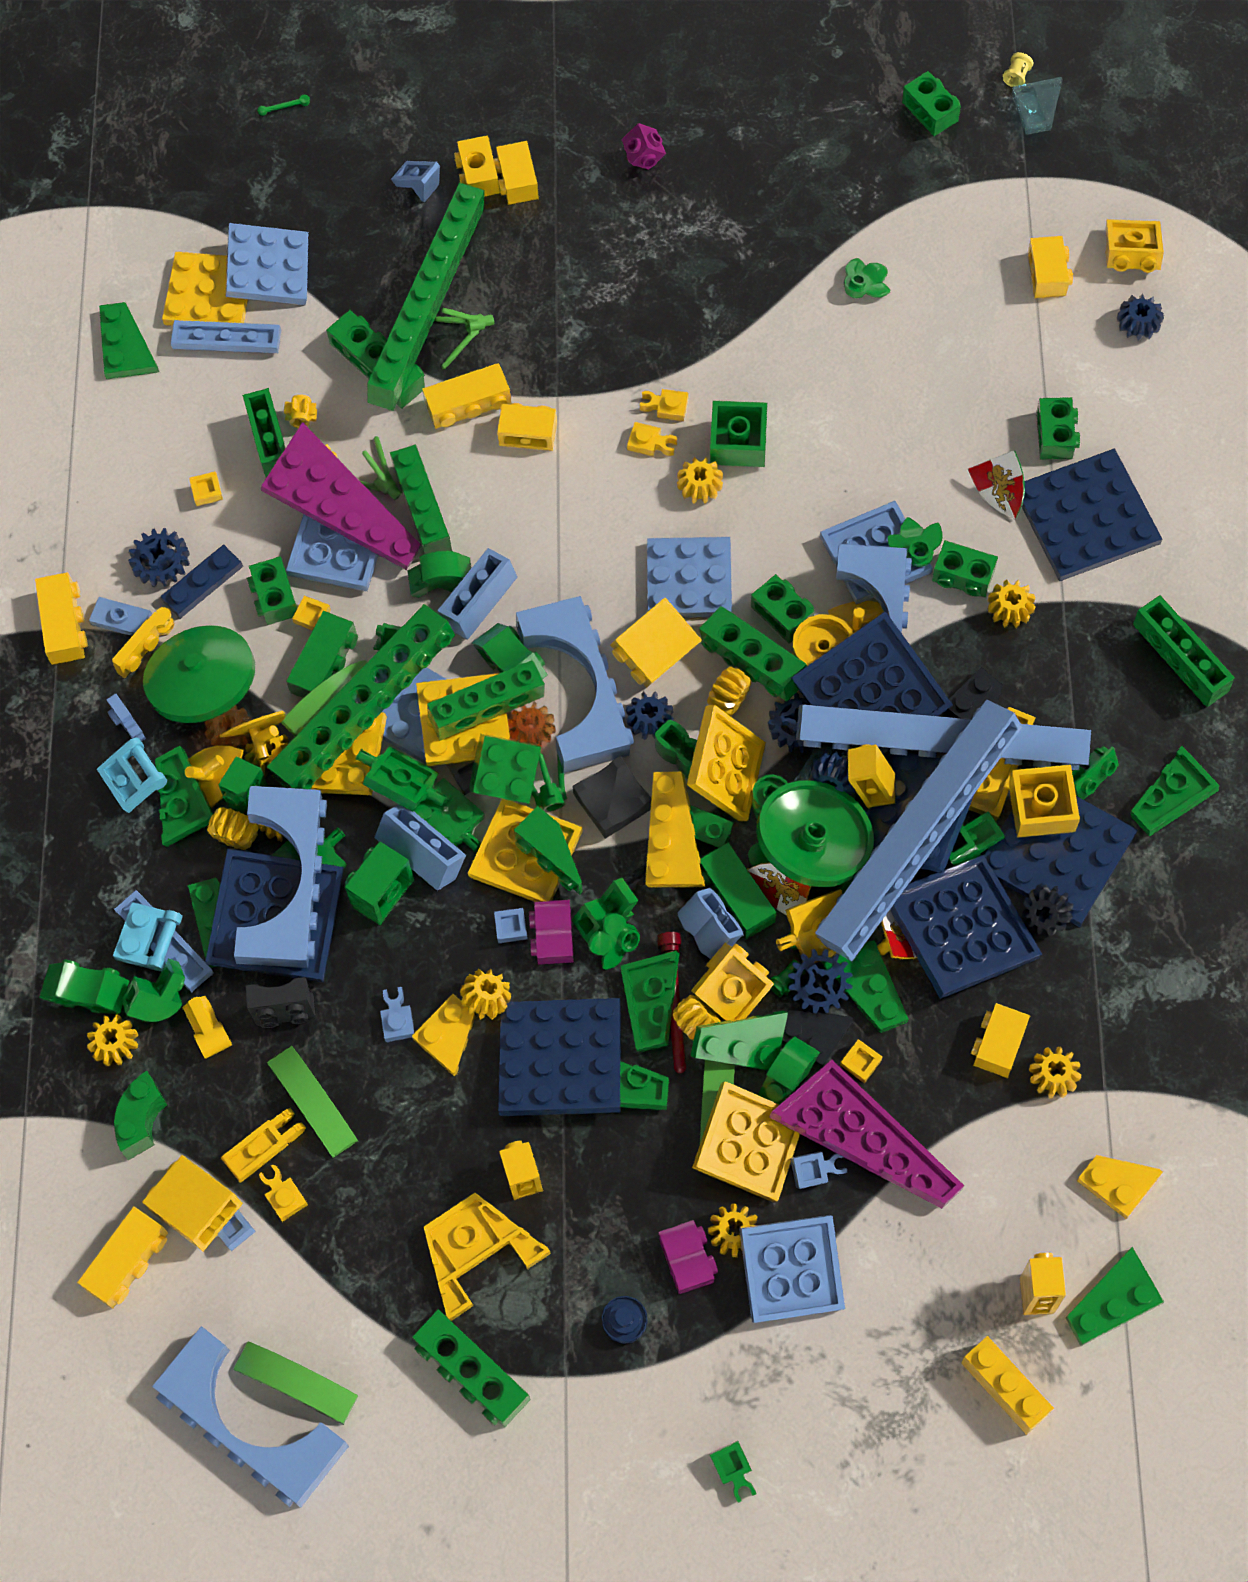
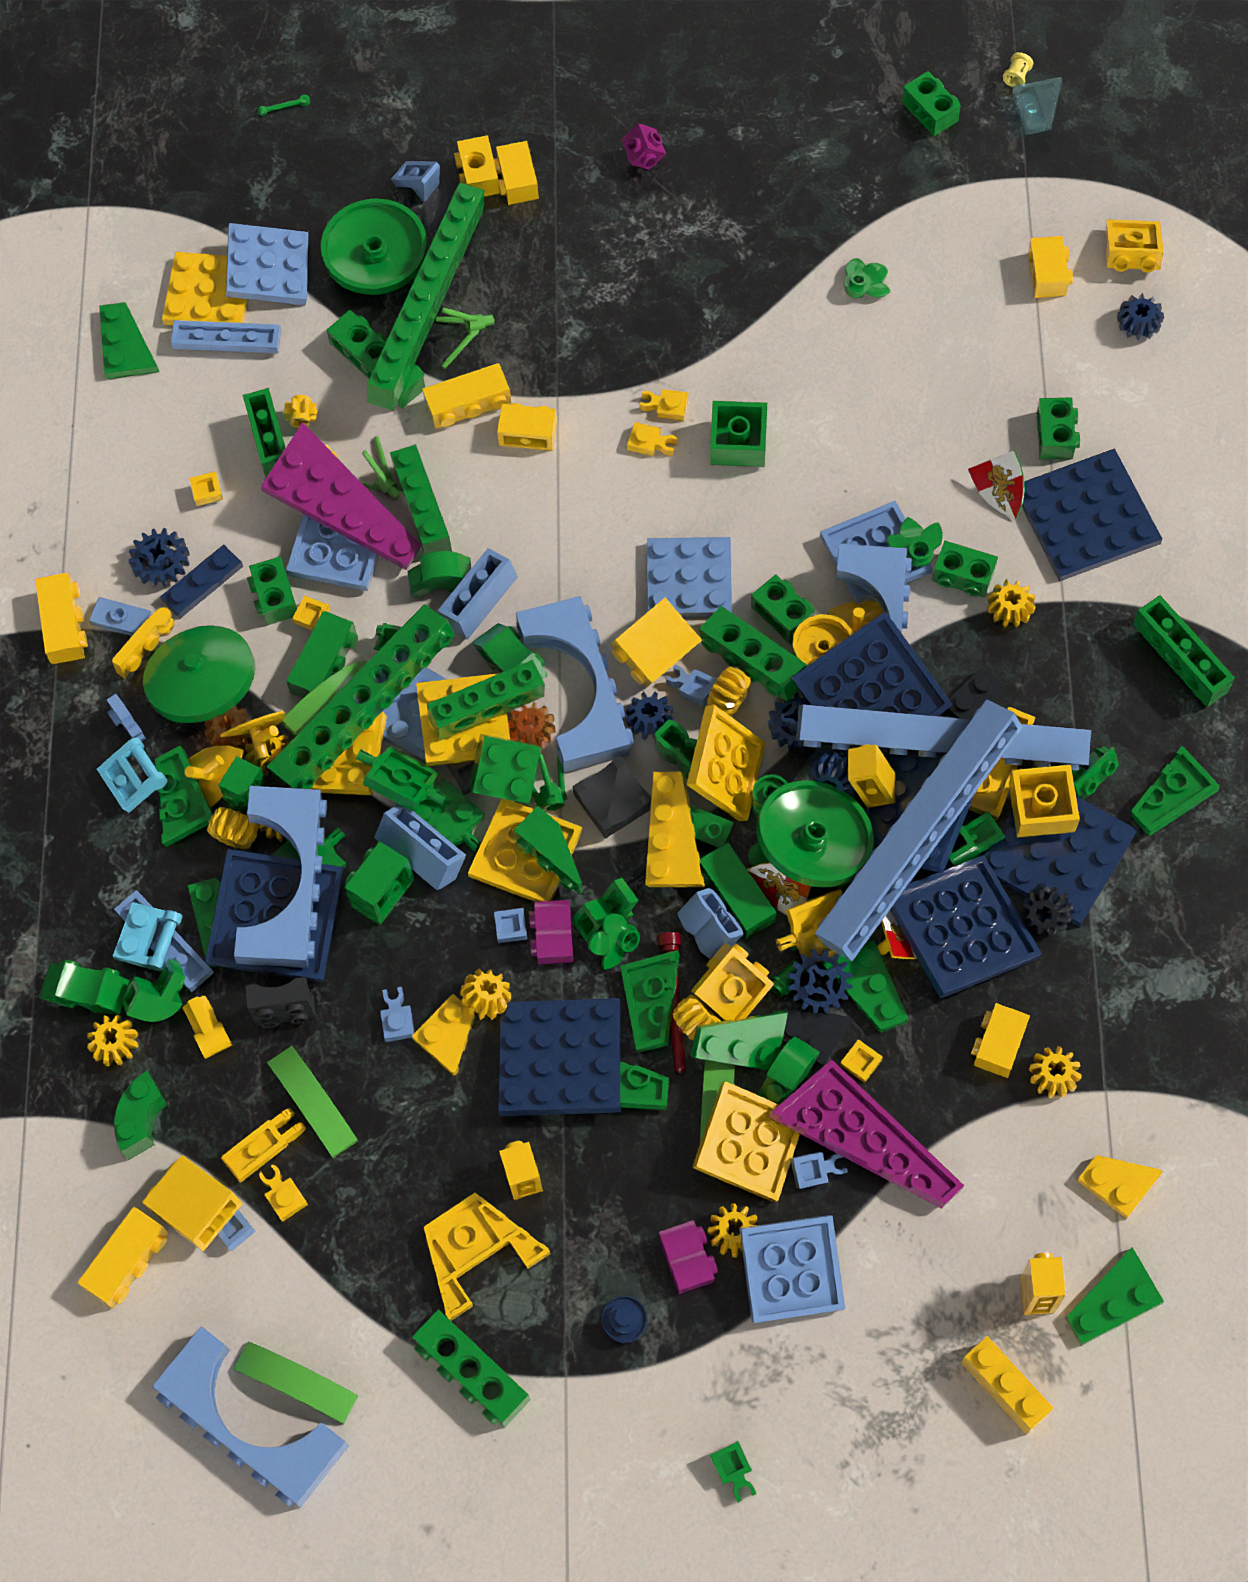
yellow gear [677,456,723,504] -> none
none -> green dish [321,199,428,295]
none -> medium blue plate [665,665,717,707]

